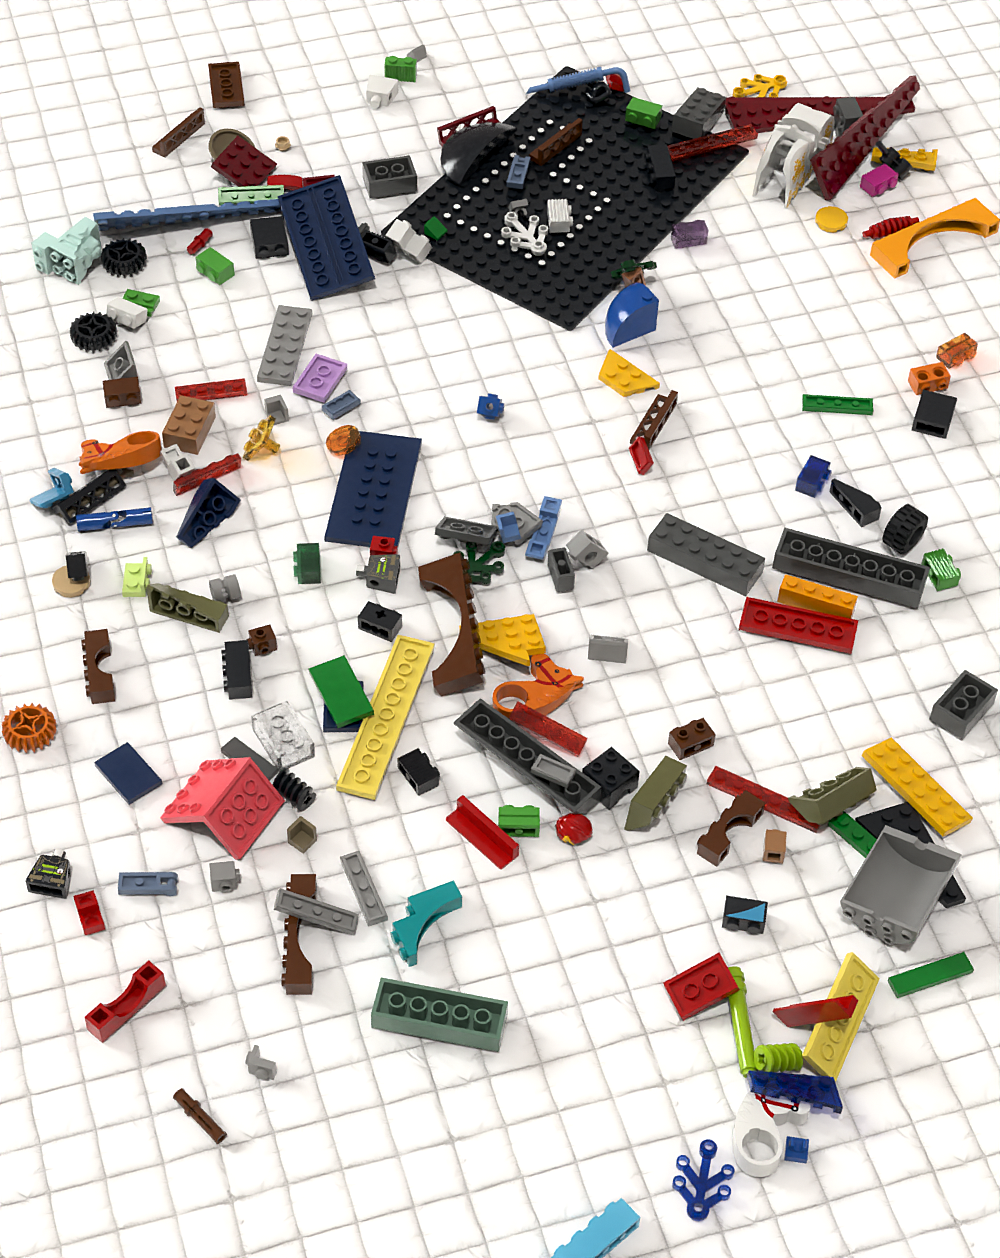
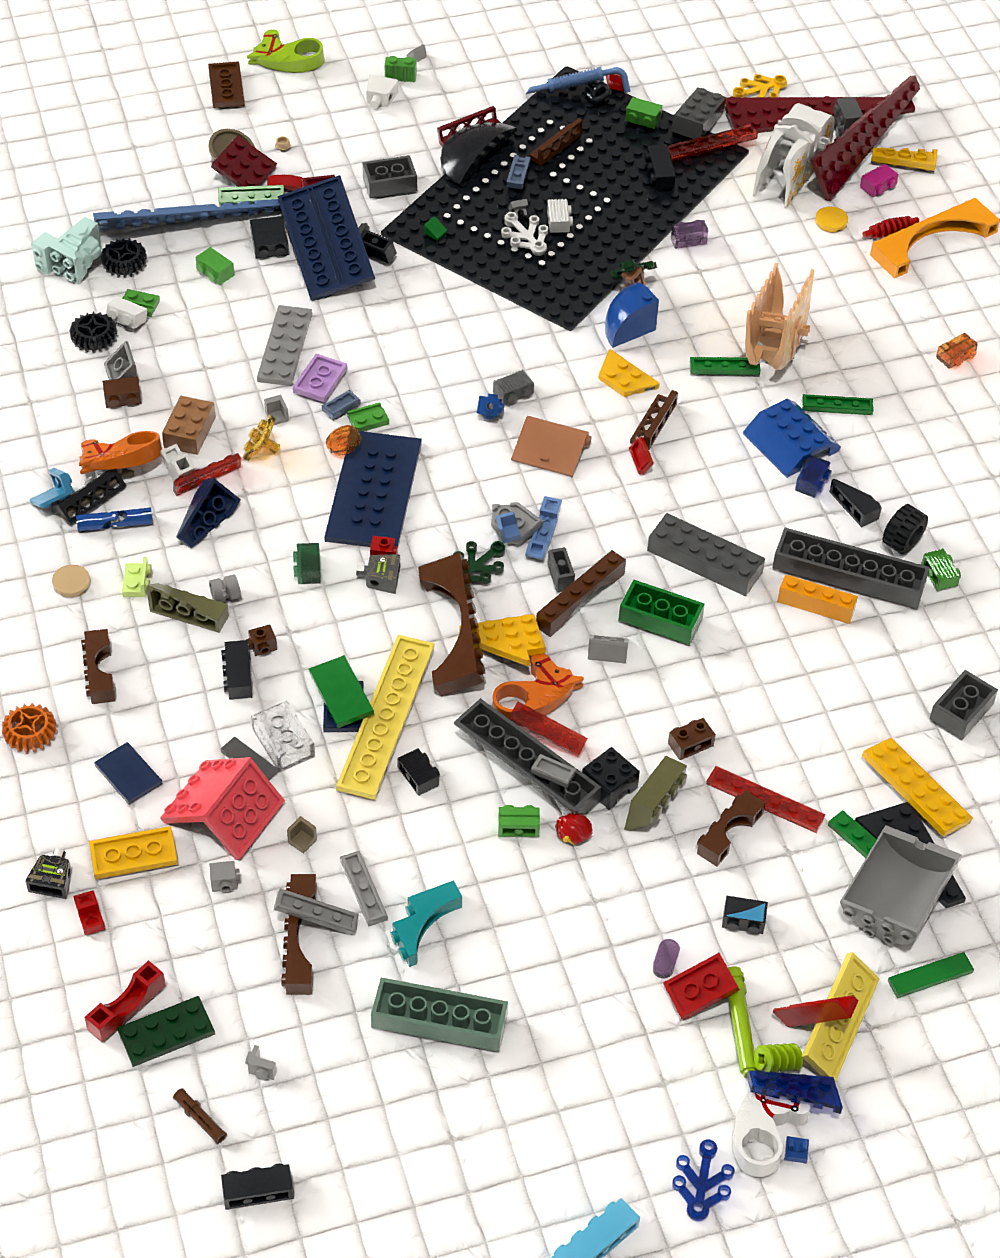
black slope [65,551,88,581] -> none
sand blue plate [118,872,178,896] -> none
reddish brown fence [152,107,205,158] -> none
clear red plate [175,378,247,401] -> none
red axle [187,228,213,254] -> none
black piece [273,768,316,811] -> none
black brick [358,601,402,642] -> none
white brick [386,219,432,264] -> none
dark grey plate [434,516,498,546] -> none
red panel [446,795,519,870] -> none
light grey brick [566,530,609,568] -> none
red plate [739,597,859,654] -> none
medium nougat brick [763,829,787,864] -> none
olive wedge [788,767,877,825] -> none
black beam [876,141,913,179] -> none
orange brick [908,362,951,395] -> none
black brick [911,389,957,439] -> none
none -> yellow plate [89,826,178,880]
none -> dark green plate [117,996,215,1067]
none -> black brick [221,1163,294,1210]
none -> lime animal [247,29,325,73]
none -> bright green plate [347,402,389,431]
none -> dark grey brick [493,369,534,405]
none -> nougat door [511,416,592,477]
none -> reddish brown arch [536,550,626,637]
none -> green brick [618,579,705,645]
none -> clear purple tile [652,939,680,978]
none -> green plate [689,357,761,375]
none -> blue slope [743,399,841,478]
none -> light nougat animal [745,263,815,370]

